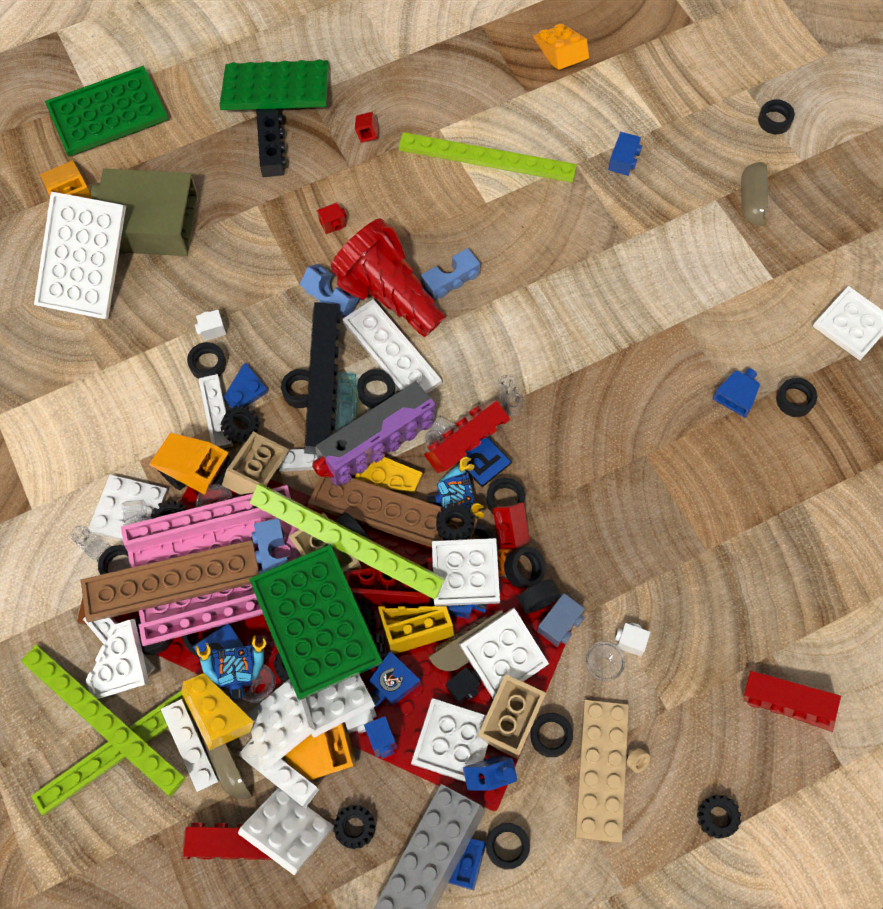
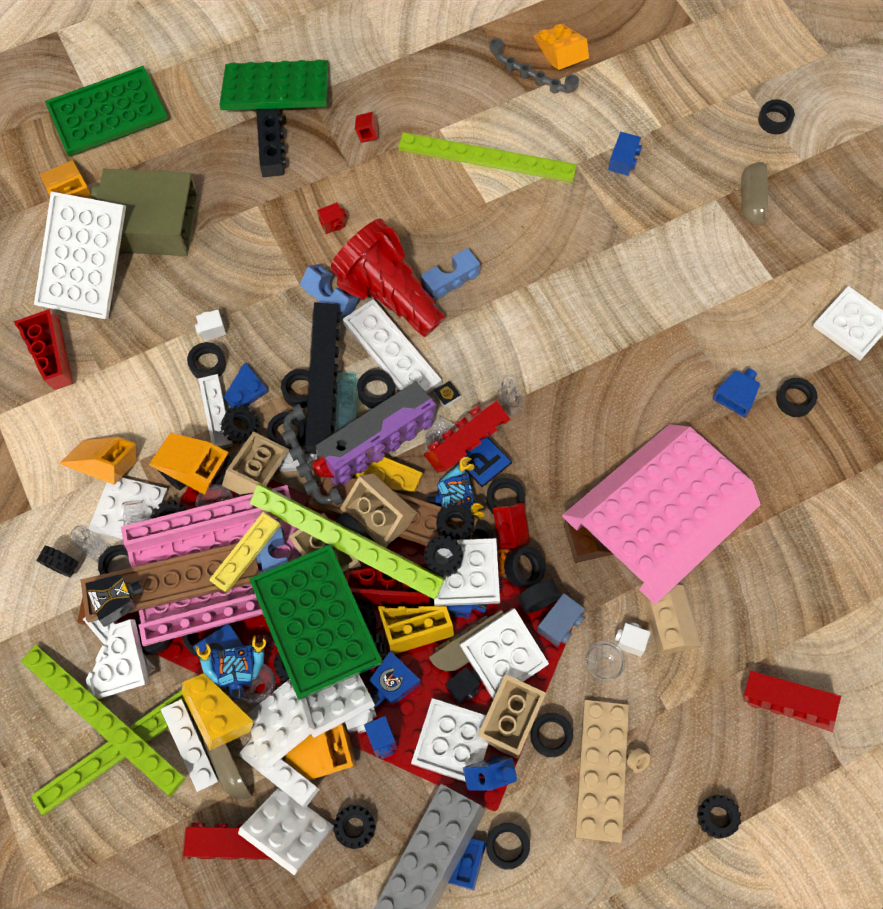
none -> red wedge [13,309,73,390]
none -> black tyre [36,545,79,578]
none -> light orange slope [60,437,136,485]
none -> torso [85,575,144,627]
none -> light yellow tile [209,512,281,594]
none -> black tyre [267,412,305,449]
none -> dark grey bar [282,404,343,506]
none -> tan slope [340,474,417,548]
none -> black tyre [424,535,463,577]
none -> tile [434,381,461,408]
none -> dark grey bar [490,38,579,94]
none -> bright pink slope [562,424,761,605]
none -> reddish brown slope [564,520,614,563]
none -> tan slope [642,585,701,656]

